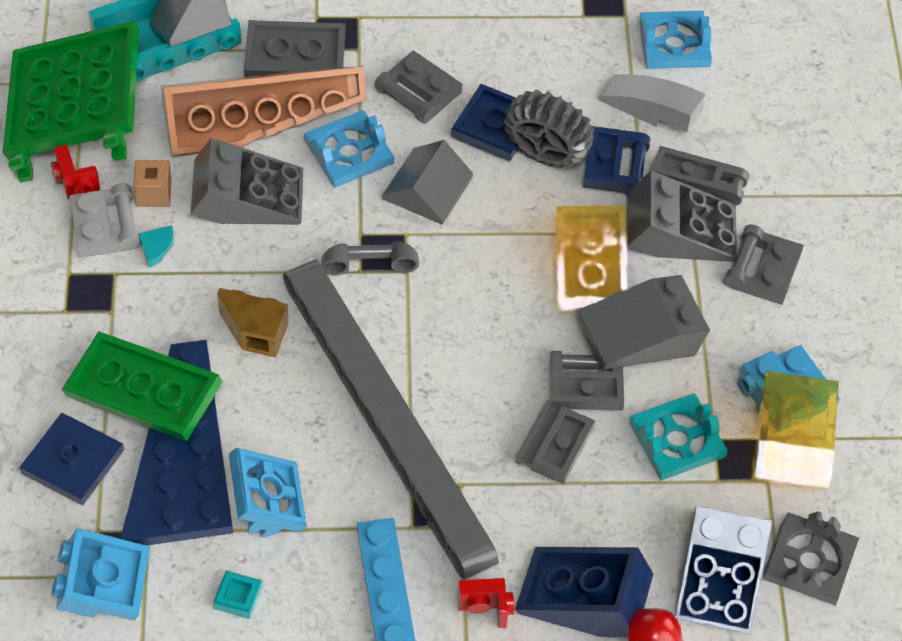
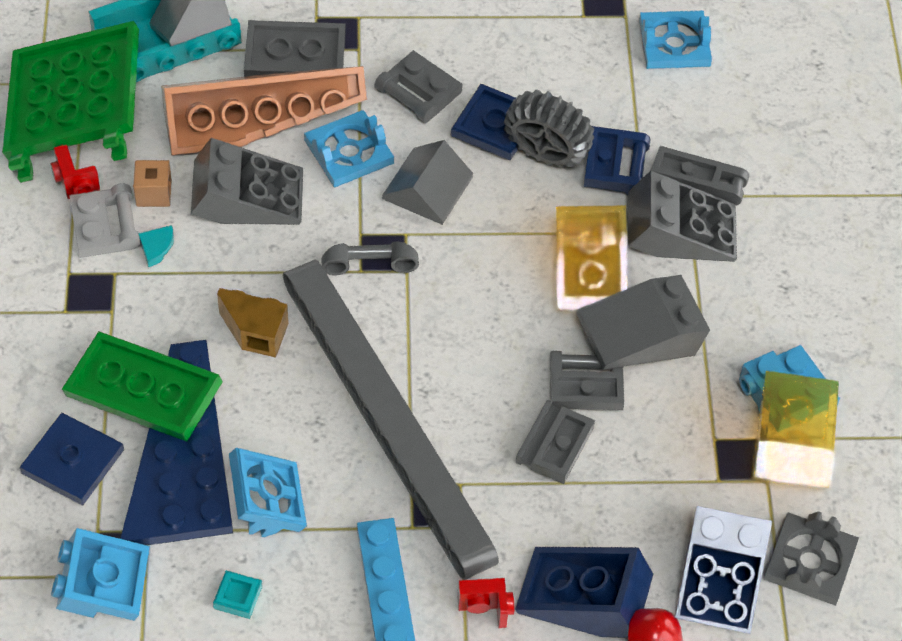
light grey slope [599,74,706,132] -> none
teal piece [629,393,728,481] -> none
dark grey plate [724,224,804,305] -> none

